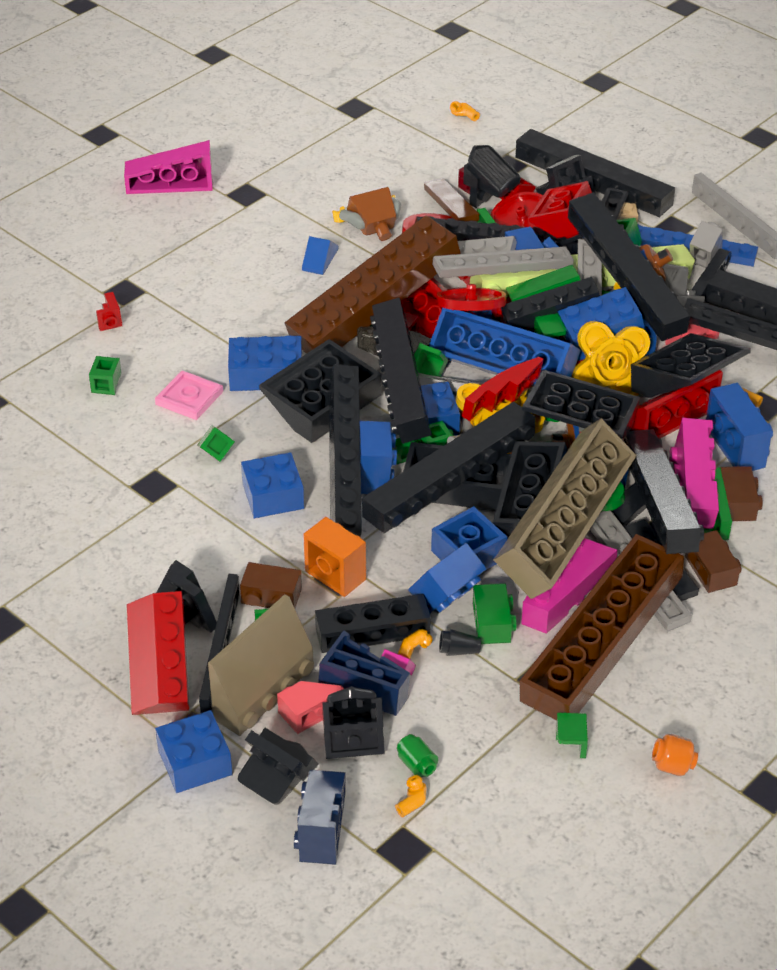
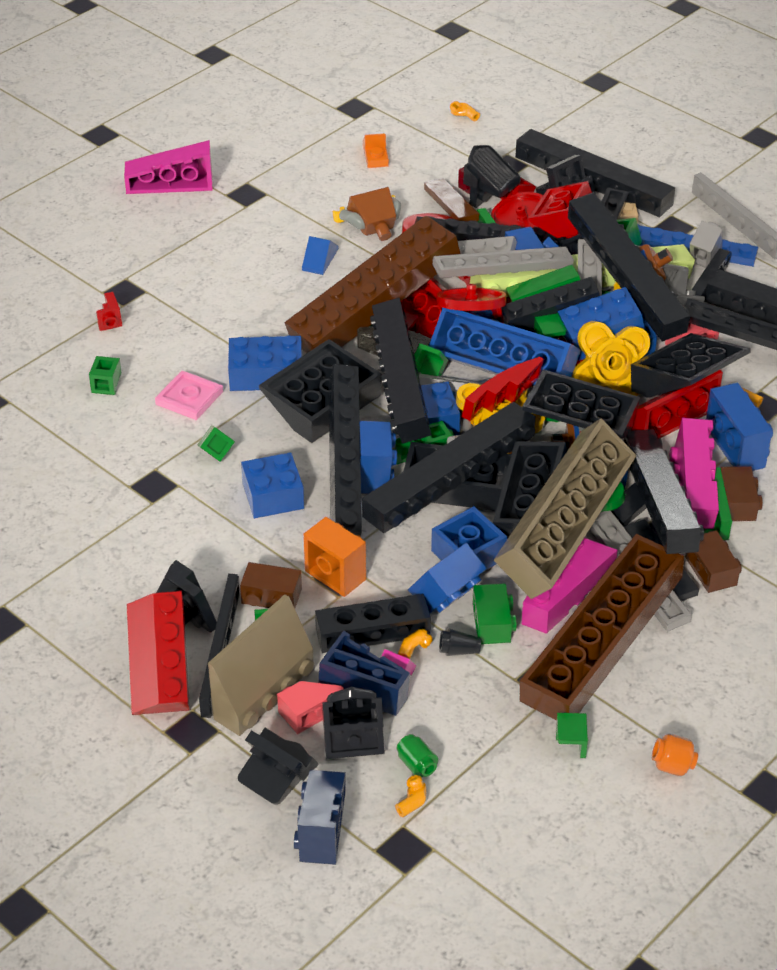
blue brick [155,710,233,793] -> none
none -> orange slope [363,133,389,168]

